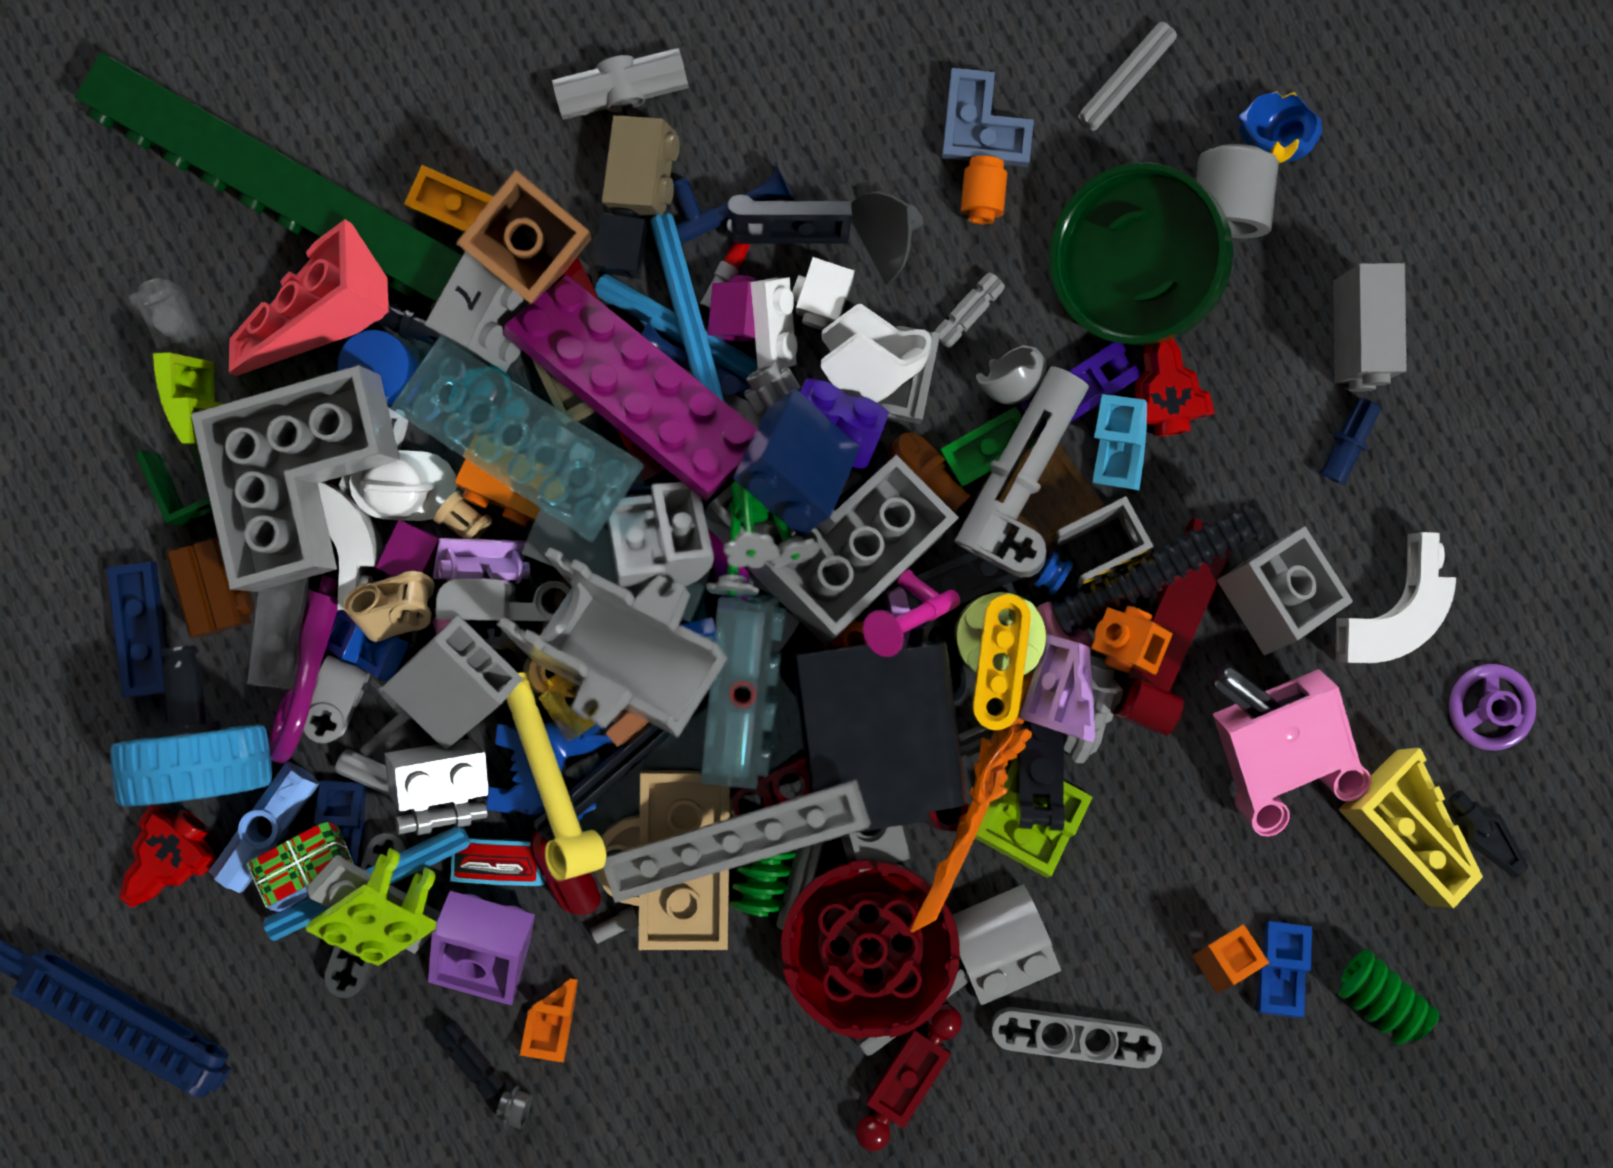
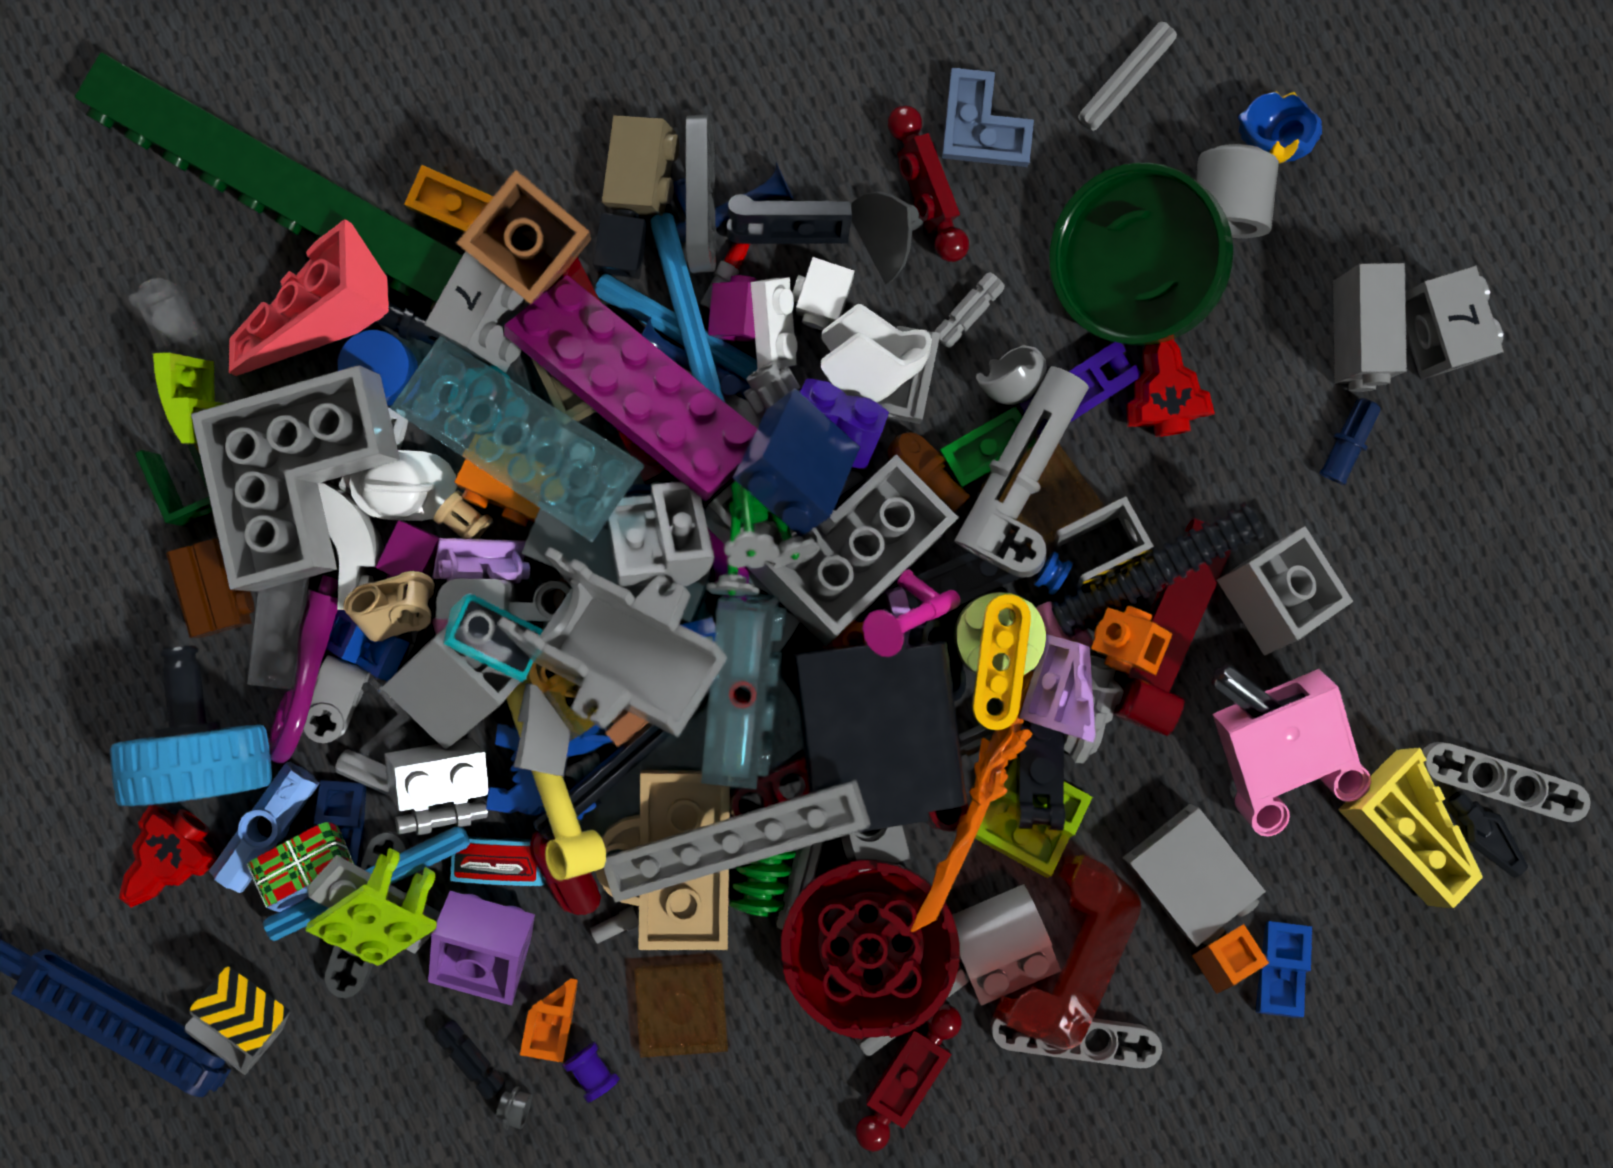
dark blue plate [107,562,167,698] -> none
light grey piece [552,48,689,120] -> none
orange brick [960,156,1008,224] -> none
medium azure slope [1092,394,1147,490] -> none
white arch [1335,532,1456,663] -> none
green piece [1337,949,1439,1046] -> none
medium lavender piece [1449,664,1536,751] -> none
none -> piece [184,967,290,1075]
none -> slope [443,593,543,682]
none -> light grey slope [514,684,570,776]
none -> dark purple bush [562,1042,620,1103]
none -> clear orange tile [634,961,728,1058]
none -> dark grey beam [686,114,716,273]
none -> dark red plate [887,105,969,262]
none -> clear red windscreen [993,855,1142,1050]
none -> light grey brick [1123,804,1266,947]
none -> light grey brick [1405,266,1504,380]
none -> light grey beam [1422,742,1591,822]

